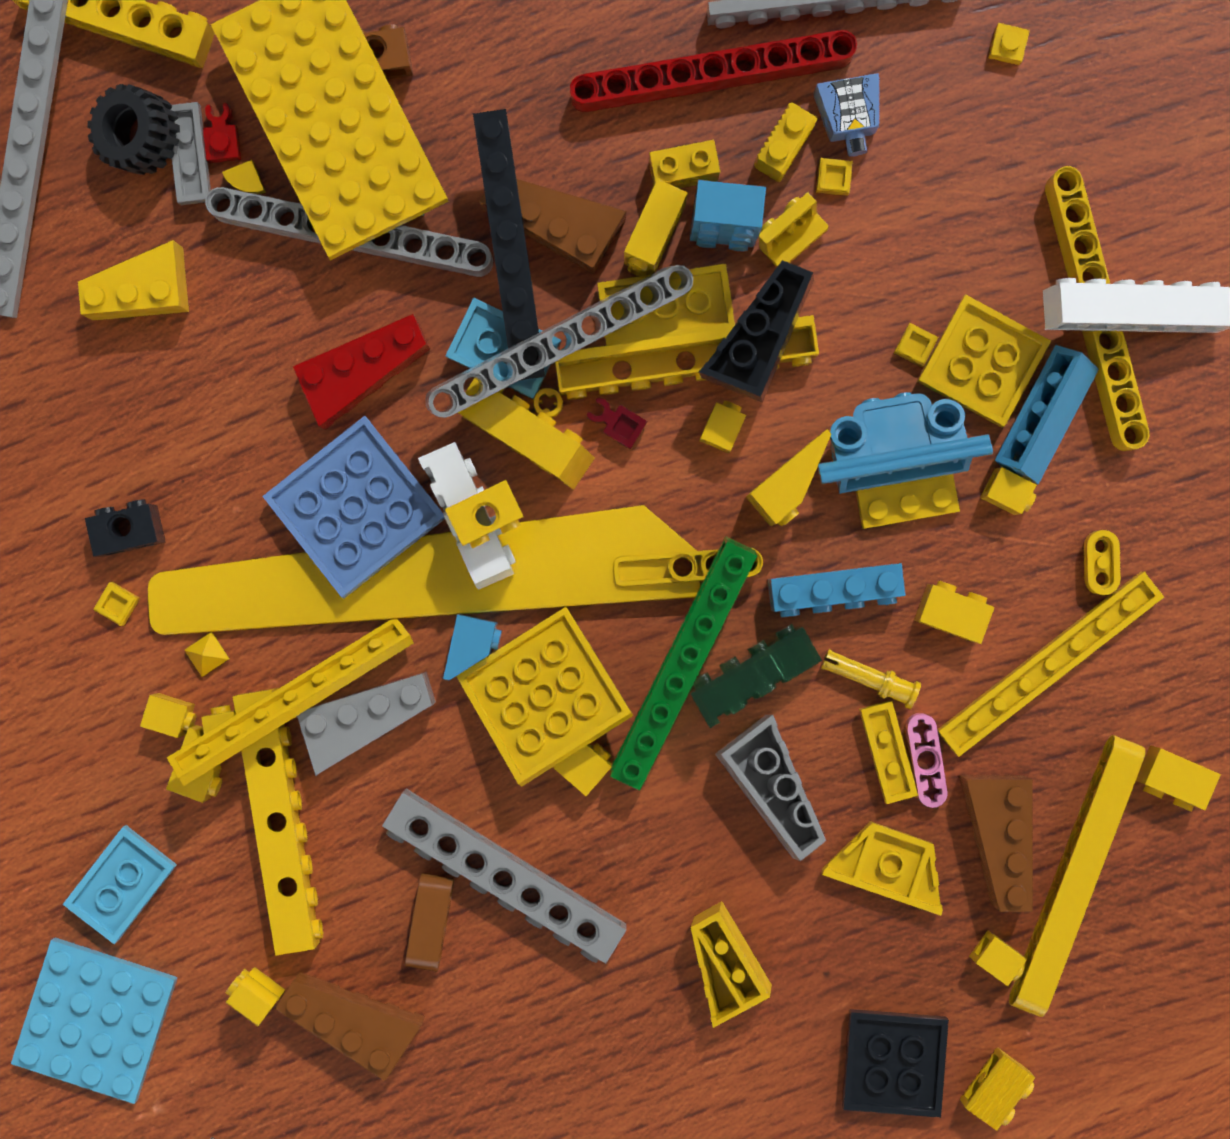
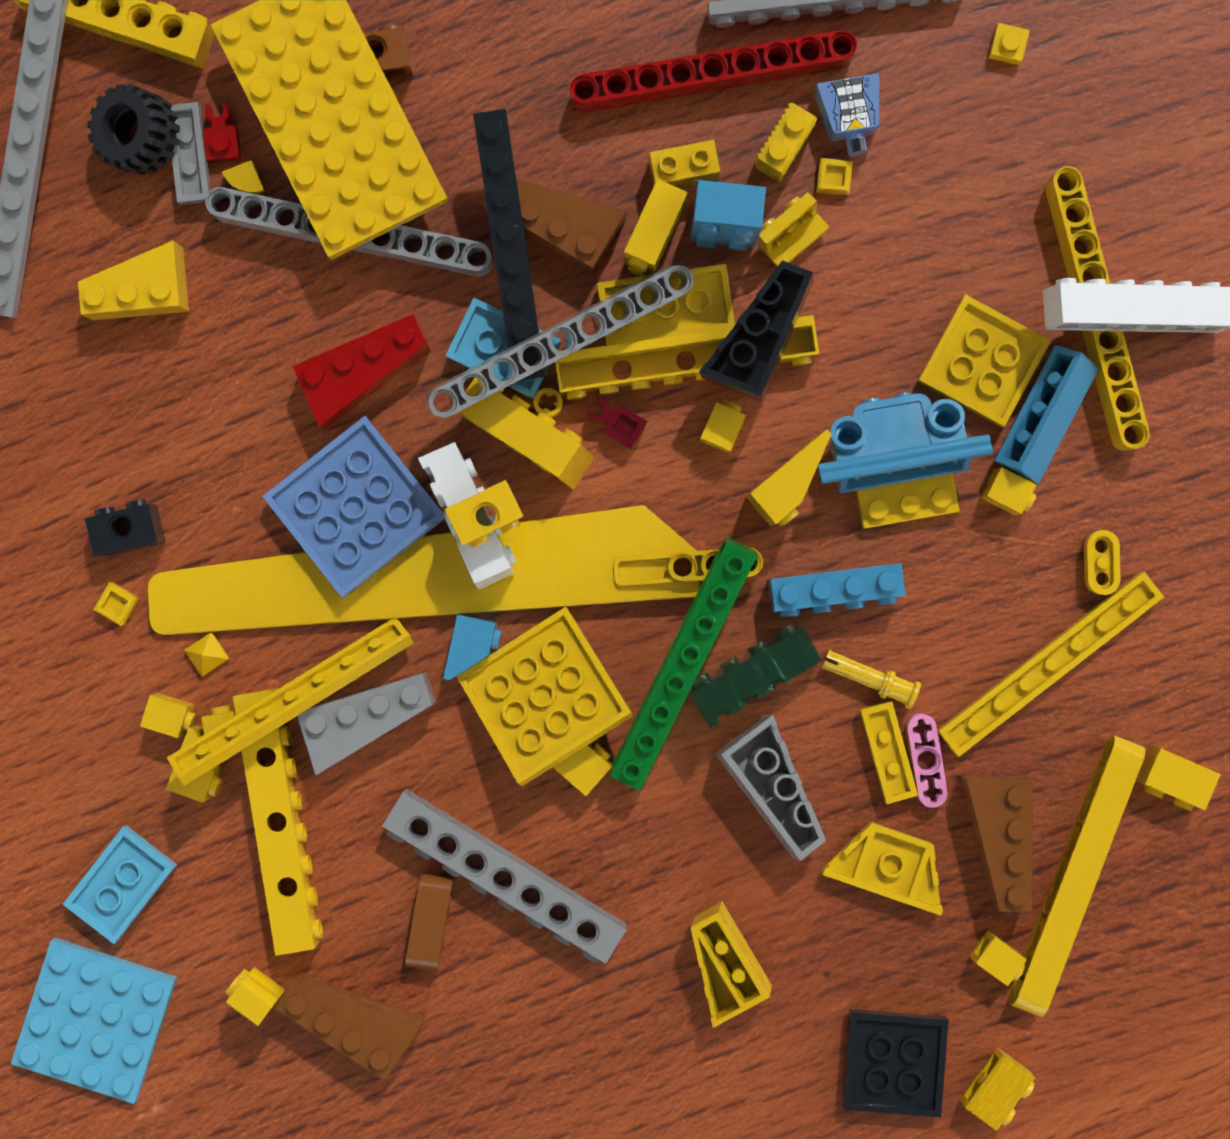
yellow tile [893,323,939,367] -> none
yellow brick [914,581,995,644] -> none

